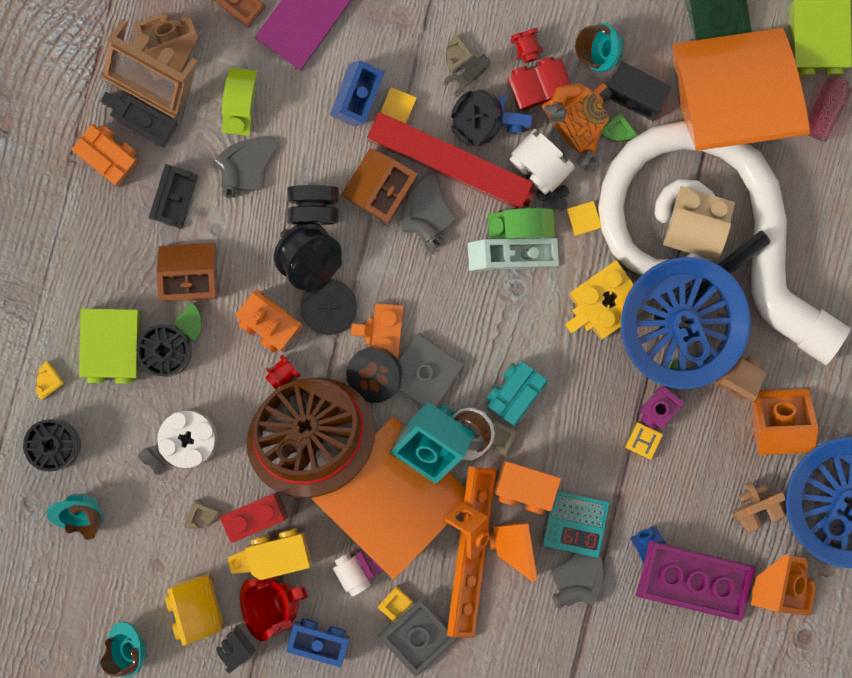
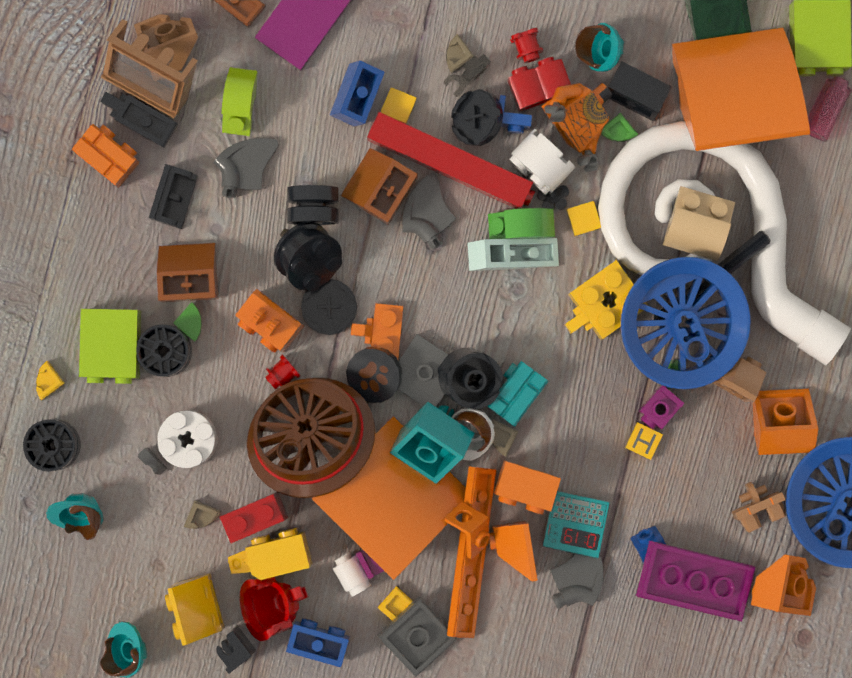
none -> black brick [438,347,503,409]

